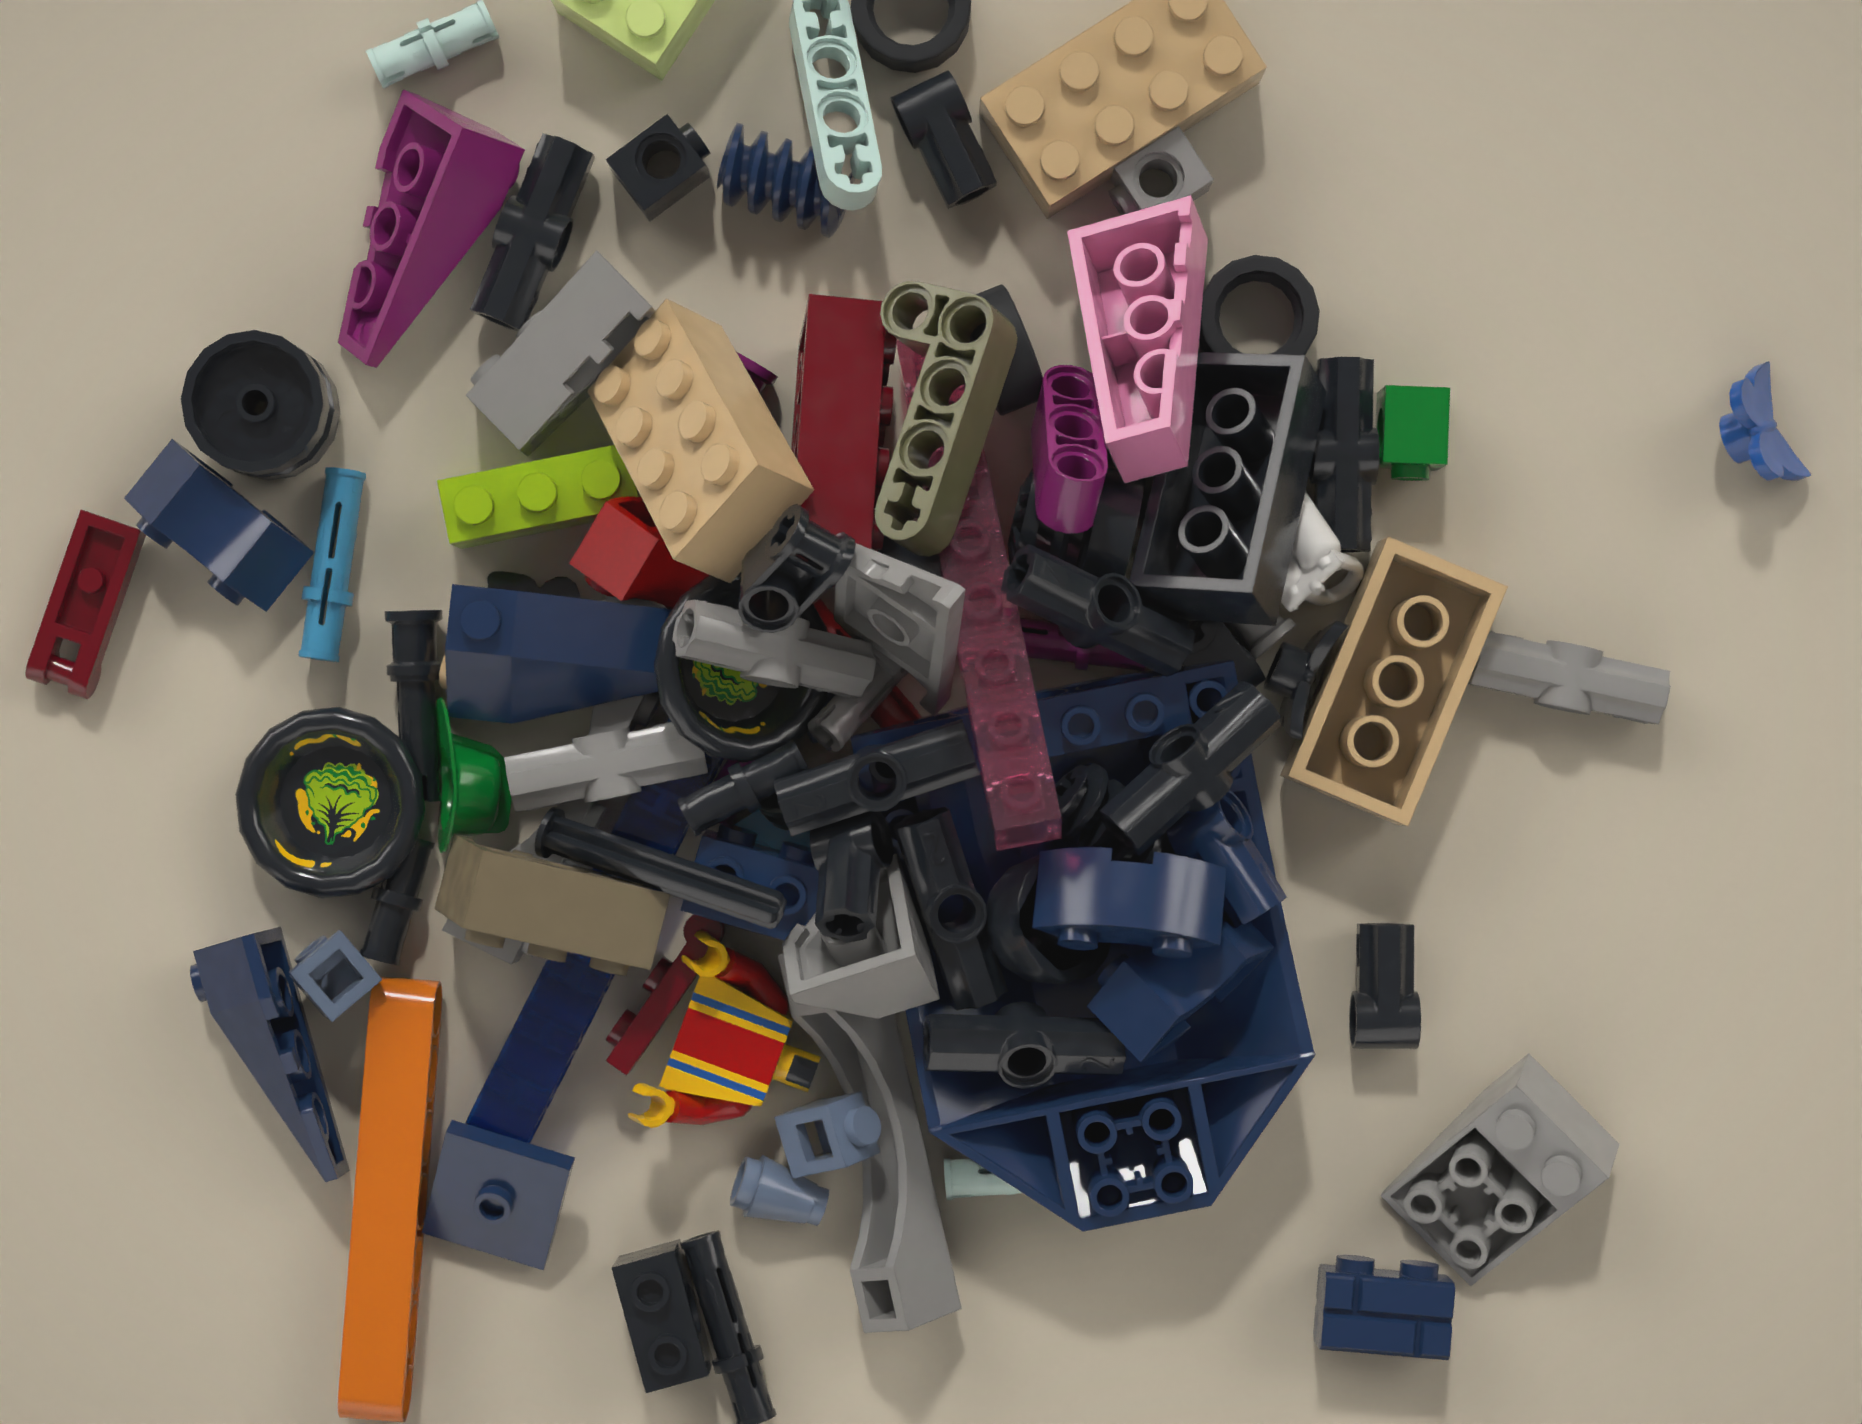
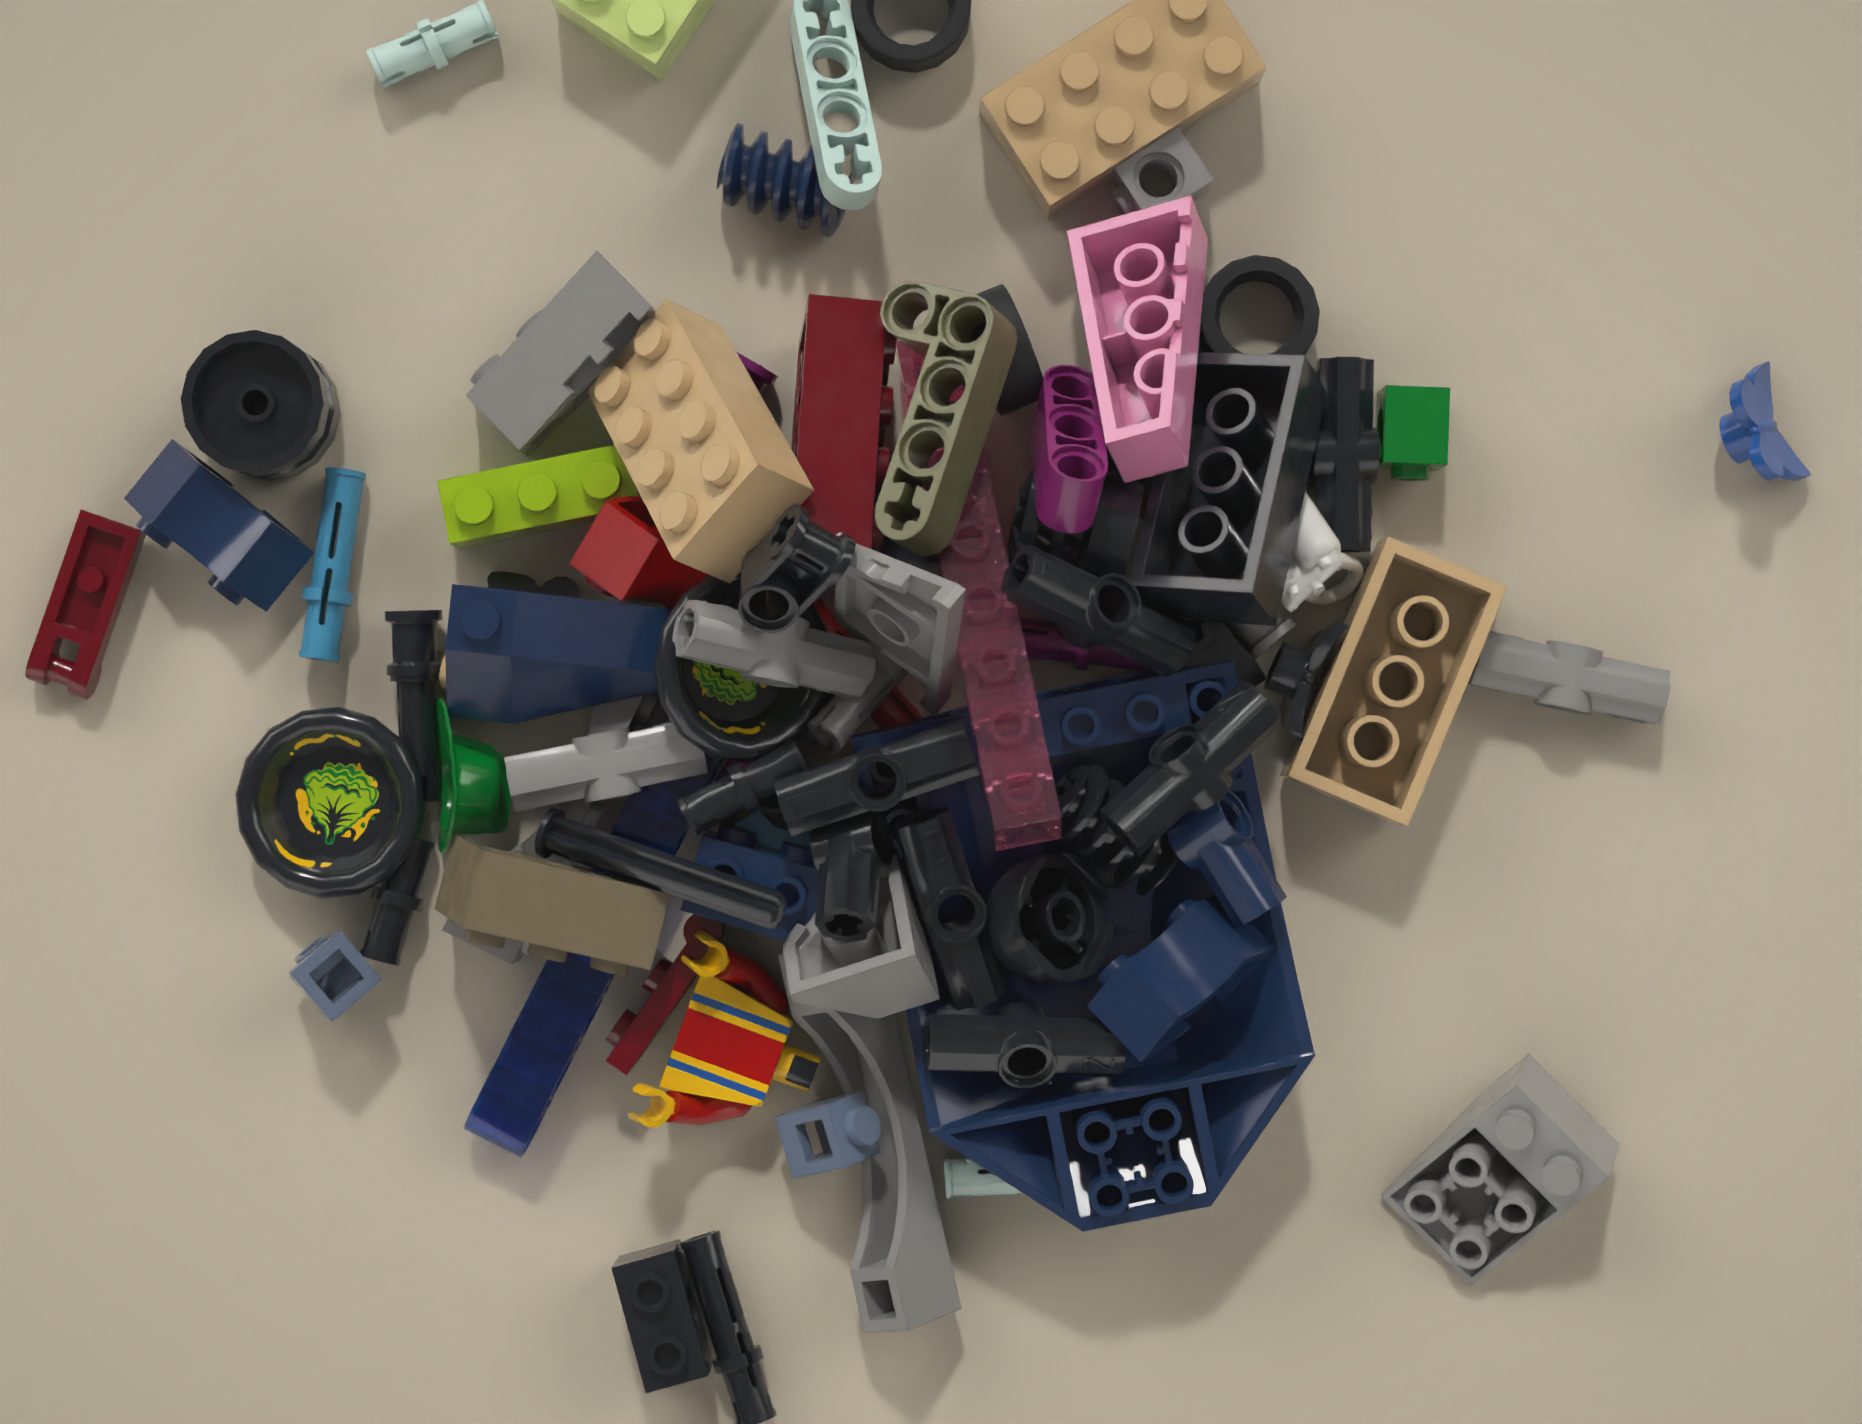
dark blue wedge [190,927,350,1182] -> none
magenta wedge [338,89,525,368] -> none
orange beam [338,976,443,1422] -> none
dark blue plate [422,1120,575,1271] -> none
black piece [470,133,595,331] -> none
black brick [606,114,711,222] -> none
sand blue cone [730,1155,829,1226] -> none
black piece [890,70,997,209] -> none
dark blue brick [1032,847,1227,959] -> none
dark blue brick [1313,1255,1455,1360] -> none
black piece [1349,923,1421,1049] -> none

